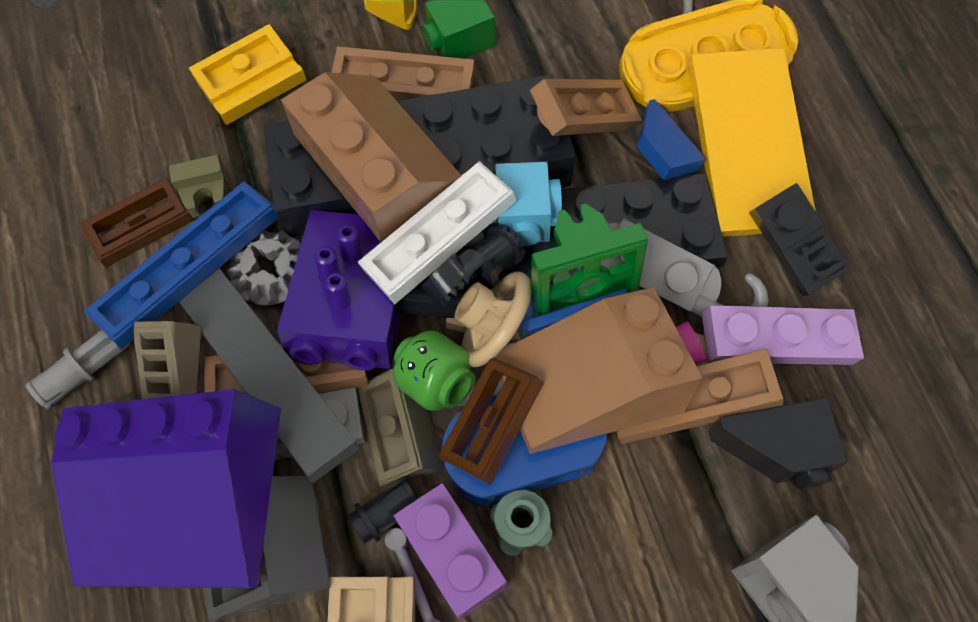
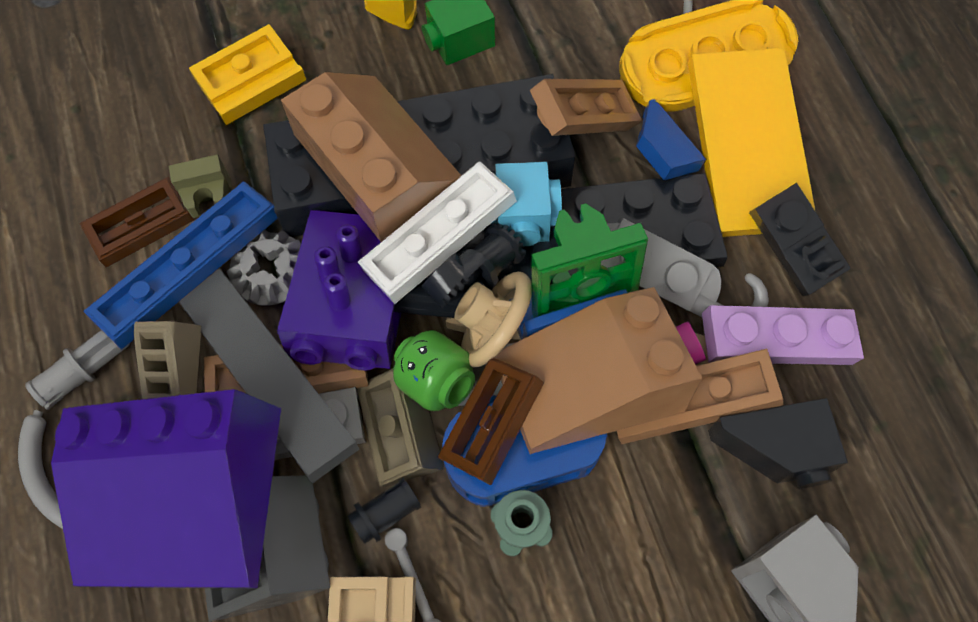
medium nougat plate [332,46,475,101] -> none
medium lavender brick [393,483,507,621] -> none
none -> light grey piece [18,410,63,529]

